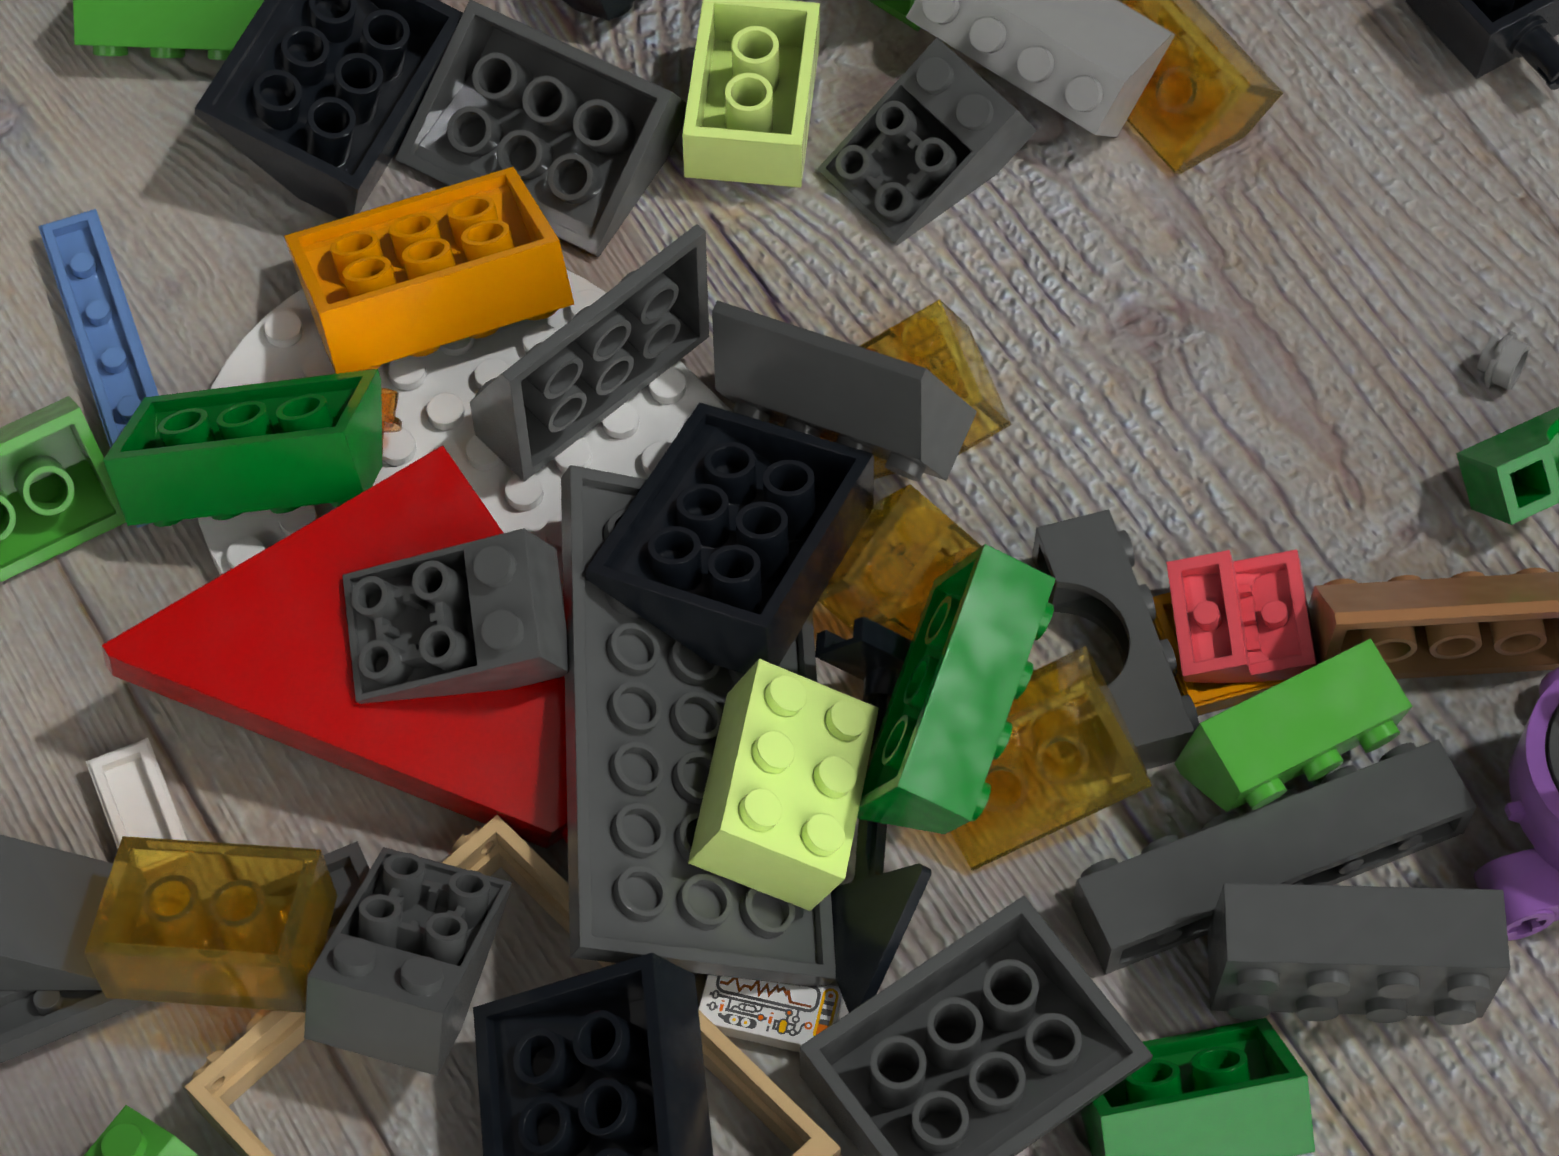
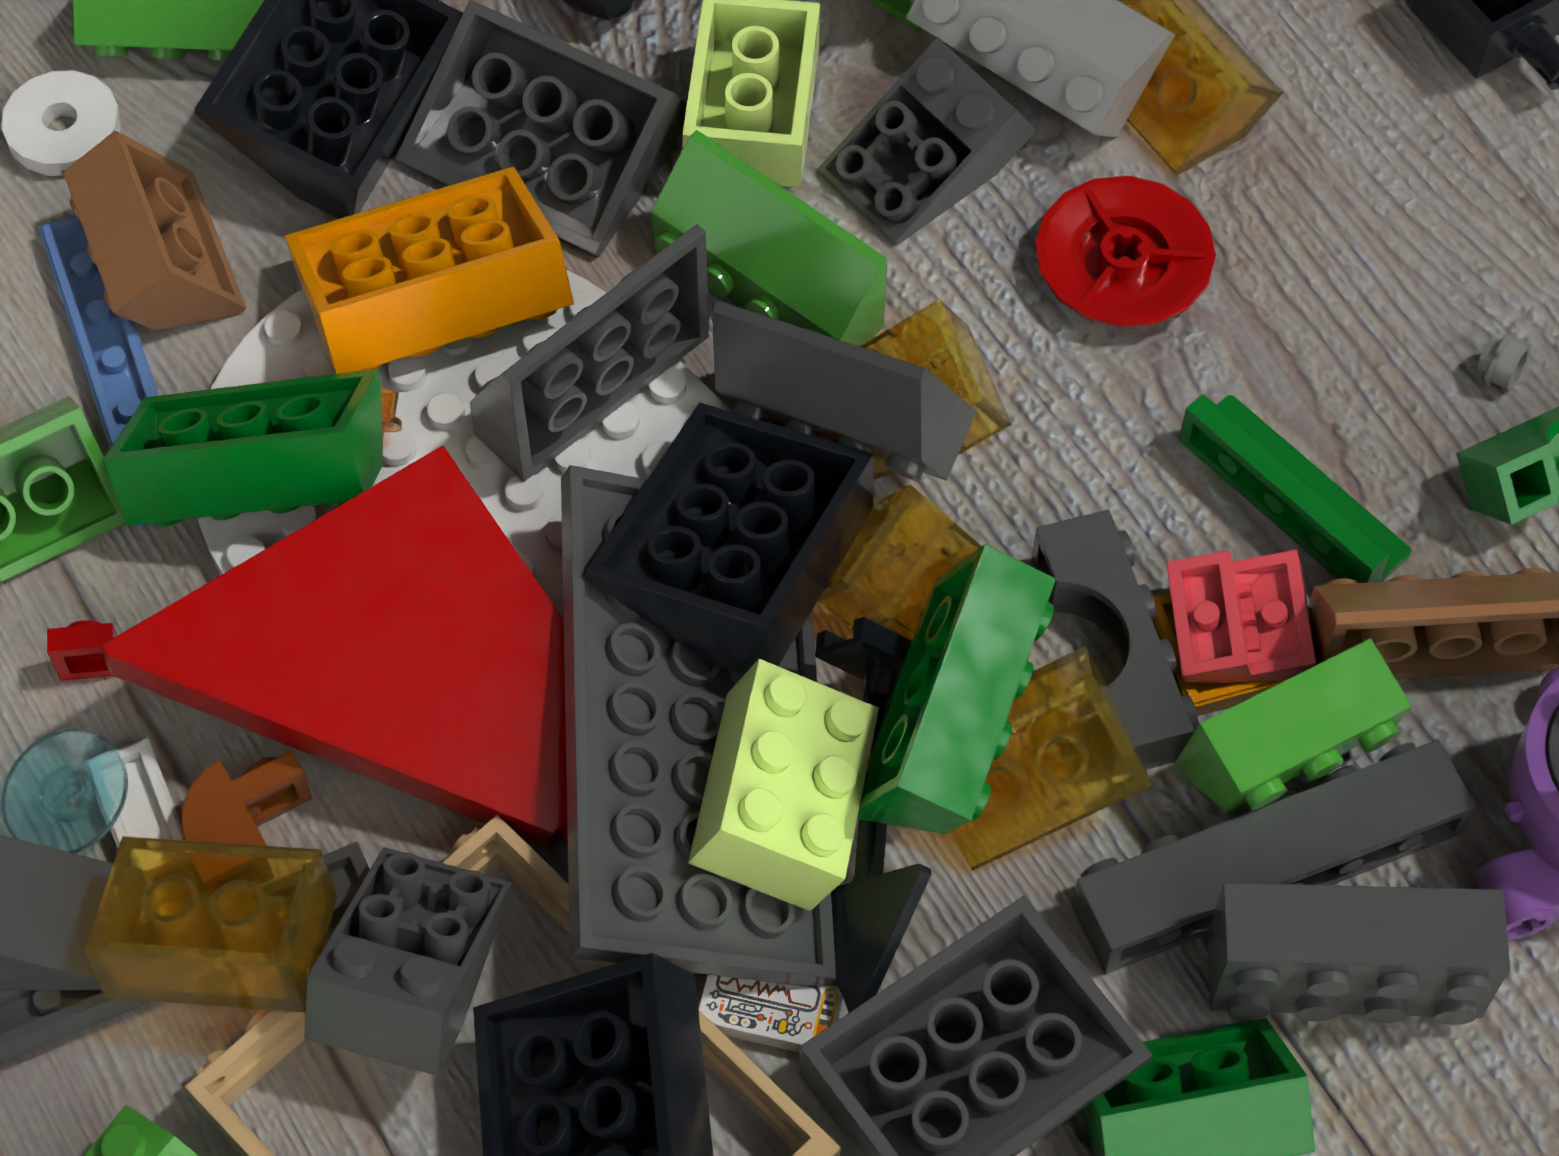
dark grey slope [343,528,569,704] -> none
none -> white tile [1,70,121,176]
none -> clear light blue dish [1,729,128,853]
none -> red plate [47,620,118,681]
none -> medium nougat slope [63,131,247,331]
none -> dark orange brick [182,751,313,899]
none -> bright green slope [651,130,887,348]
none -> red piece [1035,176,1216,328]
none -> green panel [1179,394,1412,583]

